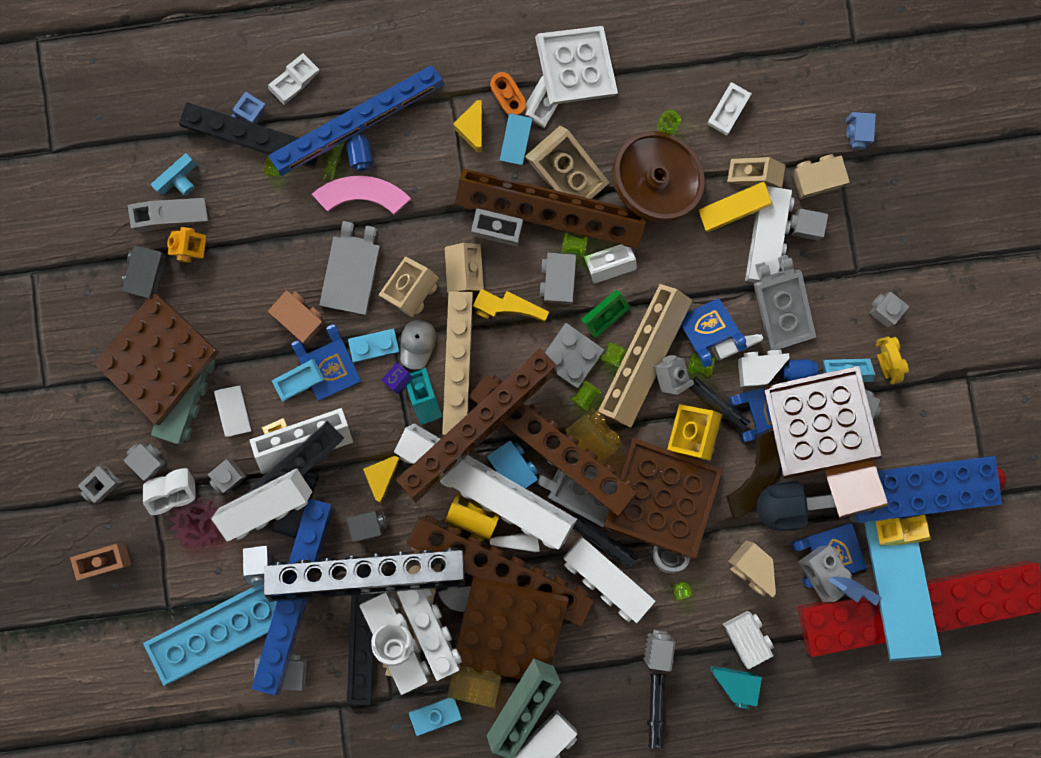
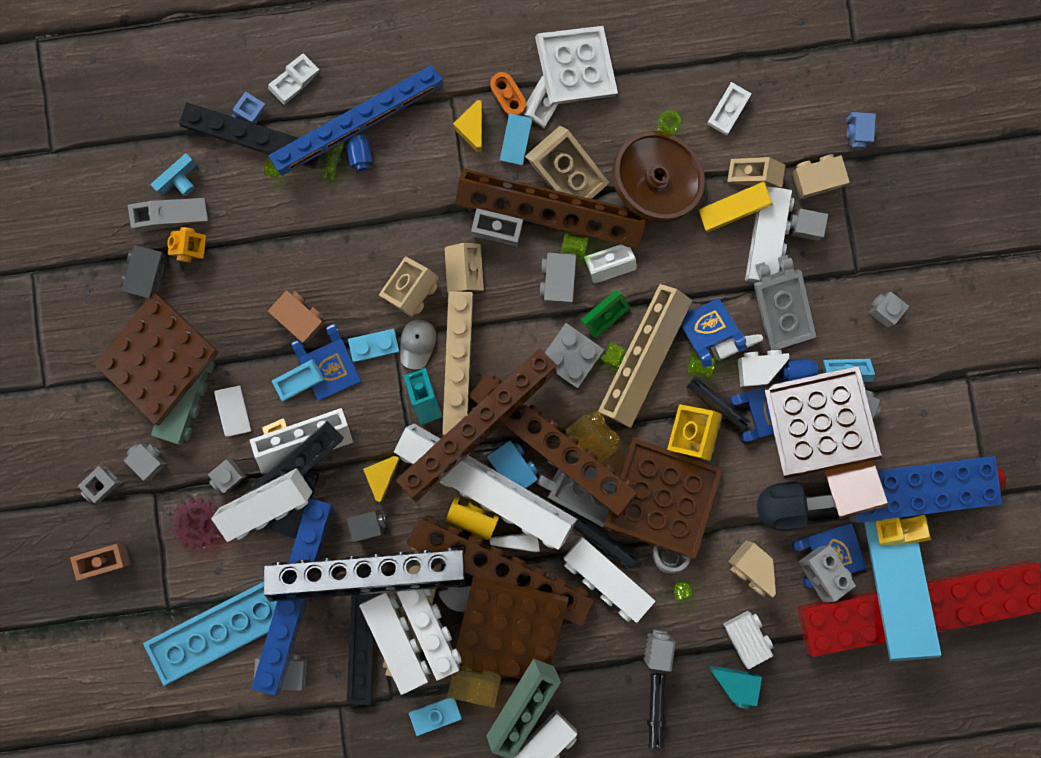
white brick [143,468,195,515] -> none
brick [243,546,272,586] -> none
bright pink tile [312,176,411,215] -> none
light grey tile [319,221,380,315] -> none
white hat [371,613,414,666] -> none
dark purple tile [381,362,413,394] -> none
yellow slope [473,289,549,323] -> none
clear neon green bush [571,380,601,411] -> none
light grey brick [654,355,694,395] -> none
dark brown tile [726,428,781,519] -> none
medium blue slope [829,577,881,605] -> none
yellow plate [876,336,909,385] -> none

